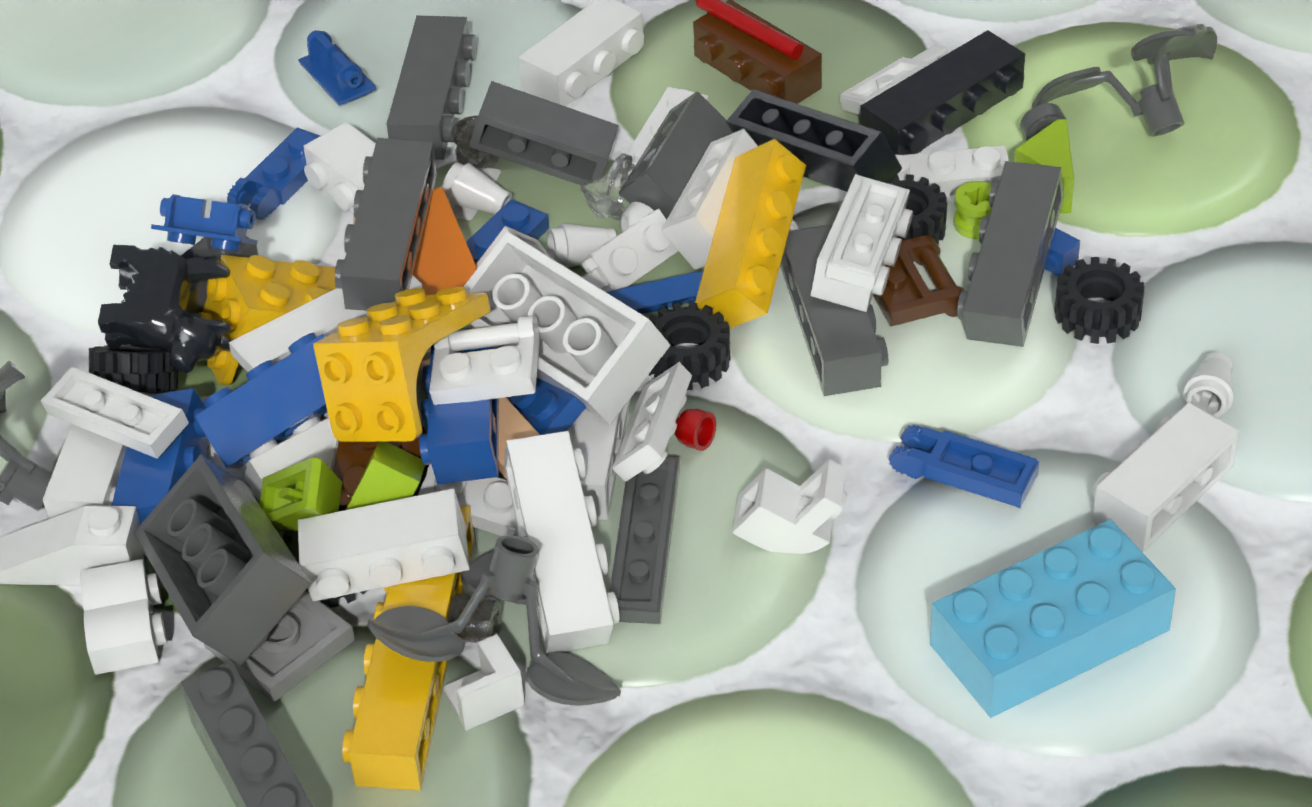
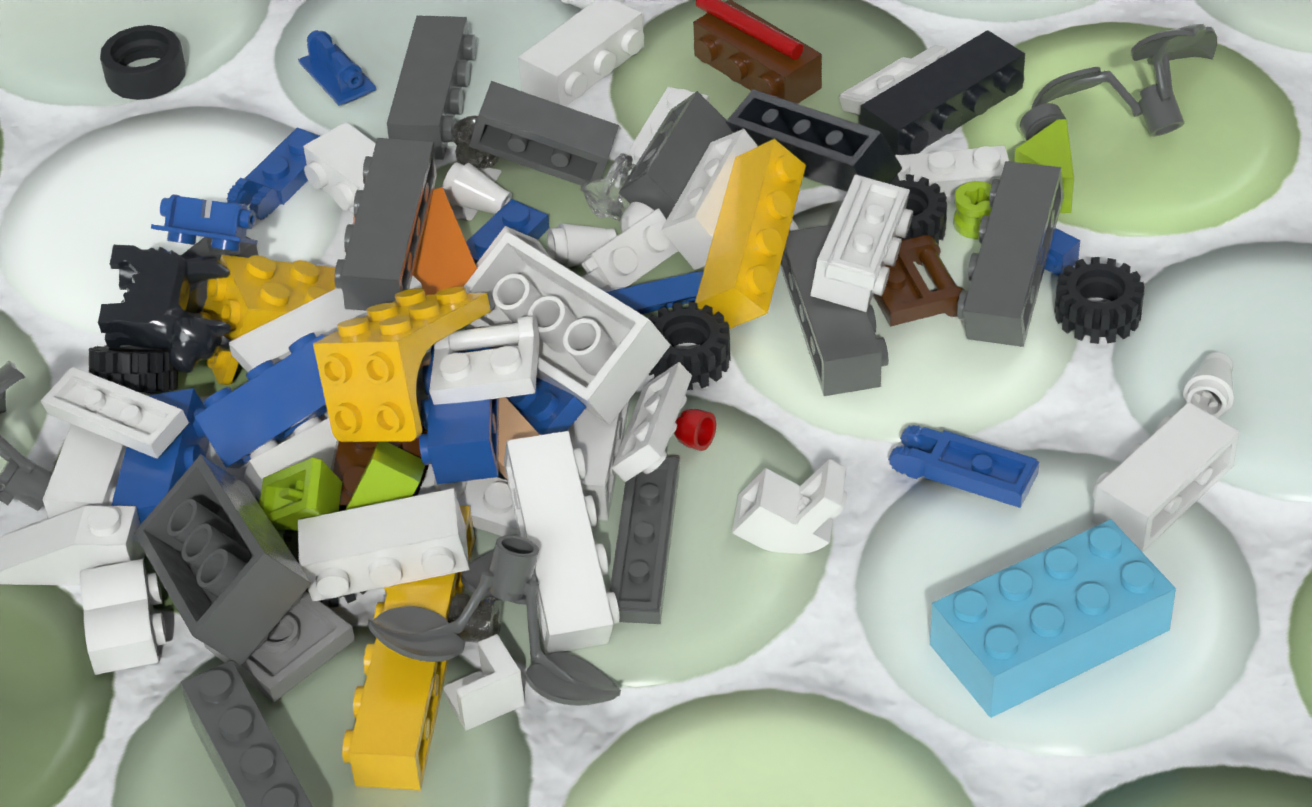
none -> black tyre [100,25,186,100]

